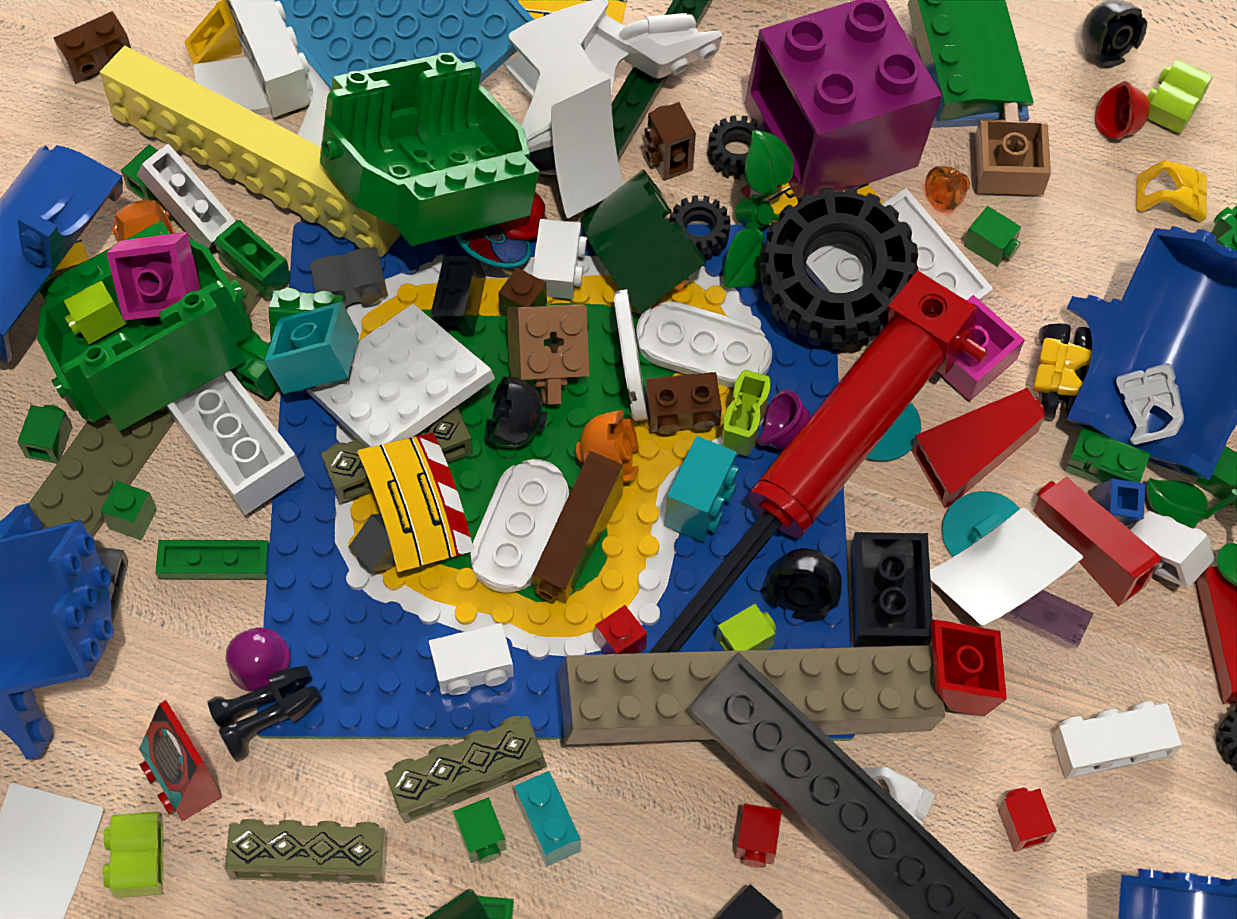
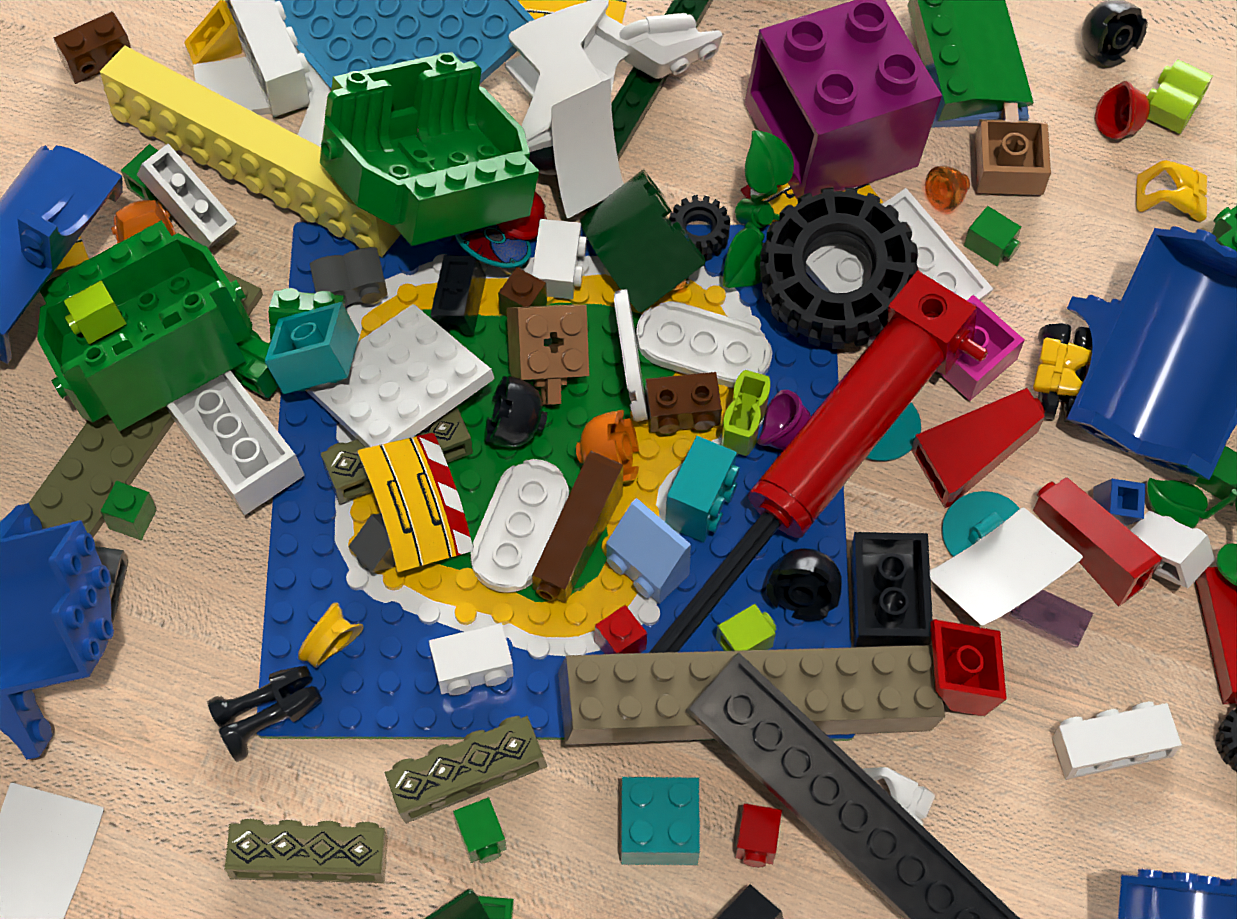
green brick [17,405,72,464] -> none
lime brick [103,811,163,898] -> none
dark pink brick [106,232,201,321] -> none
slope [139,700,222,822] -> none
green plate [155,540,270,579] -> none
green brick [214,220,291,300] -> none
magenta helmet [225,627,290,691] -> none
teal brick [514,771,581,867] -> none
reddish brown brick [644,102,696,181] -> none
black tyre [708,115,765,180] -> none
red brick [998,787,1057,852] -> none
green brick [1065,427,1151,484] -> none
white piece [1116,363,1184,445] -> none
none -> yellow piece [298,603,364,668]
none -> light blue slope [606,498,691,604]
none -> teal brick [621,777,700,865]

